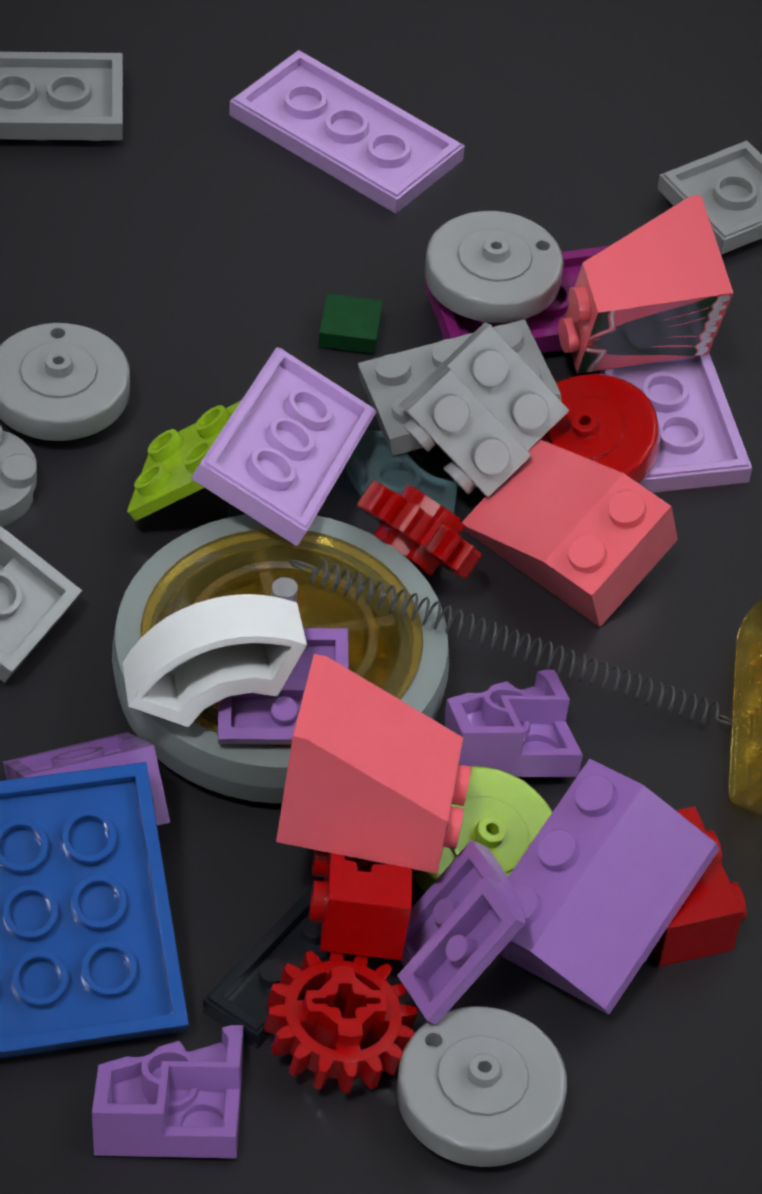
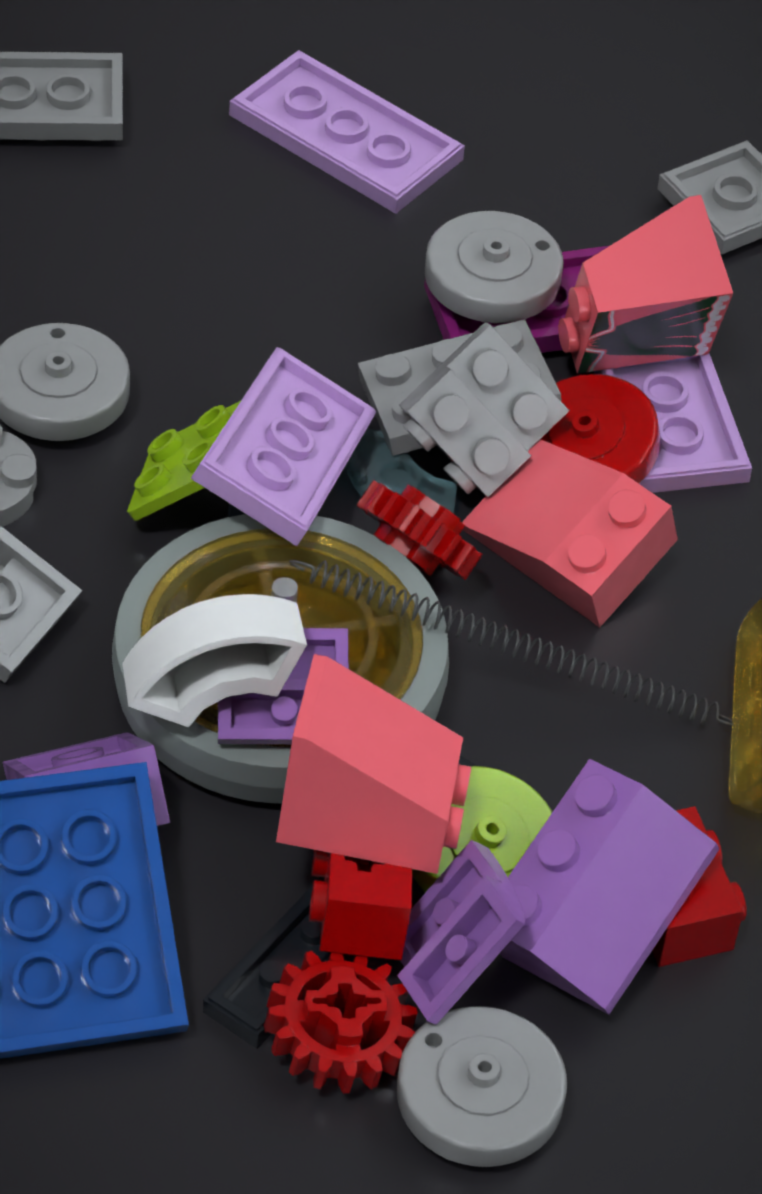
medium lavender slope [92,1025,244,1158] -> none
dark green tile [318,293,383,354] -> none
medium lavender slope [445,670,583,777] -> none

